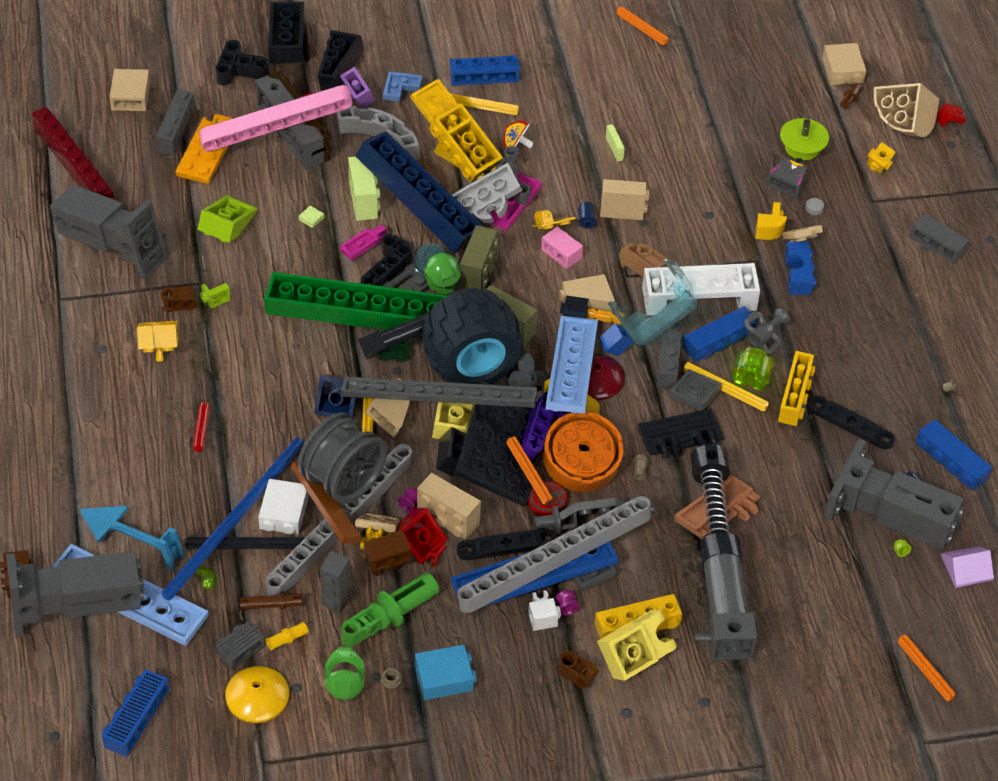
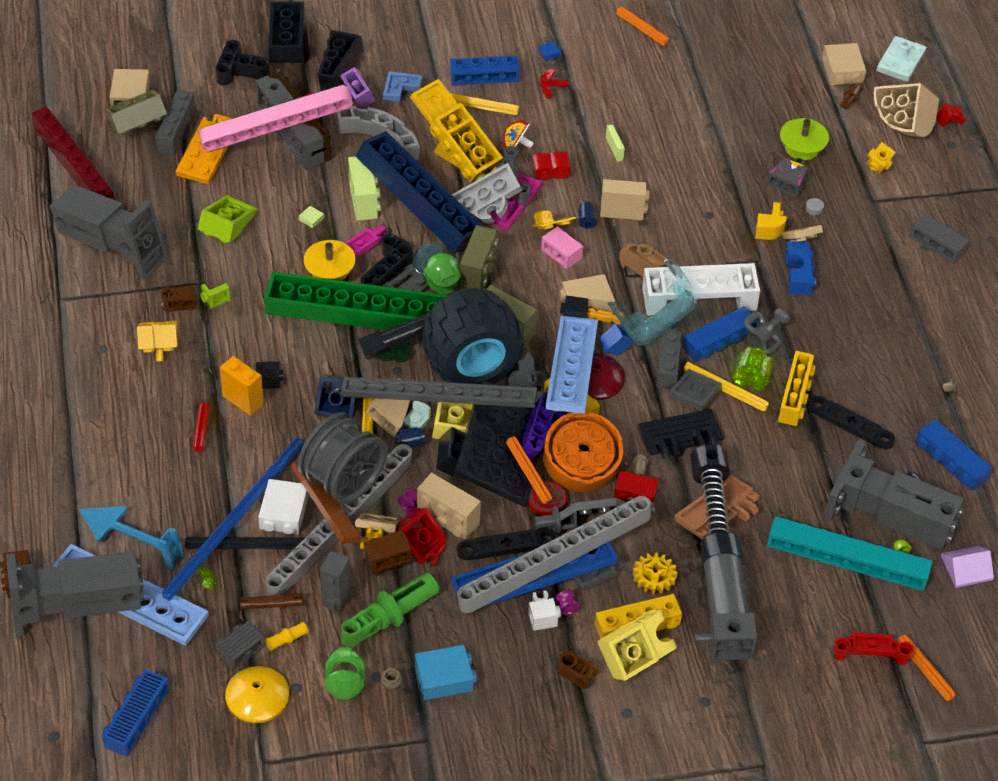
none -> olive brick [104,90,167,135]
none -> light orange brick [220,356,264,416]
none -> black brick [256,361,284,389]
none -> yellow piece [304,240,355,281]
none -> dark blue brick [395,427,425,448]
none -> light aqua bracket [402,401,431,429]
none -> red brick [533,151,571,180]
none -> blue tile [538,41,561,61]
none -> red plant [540,69,569,99]
none -> red brick [614,470,659,504]
none -> yellow gear [632,553,677,594]
none -> teal brick [767,516,932,591]
none -> red plate [833,632,914,665]
none -> light aqua plate [876,36,926,82]

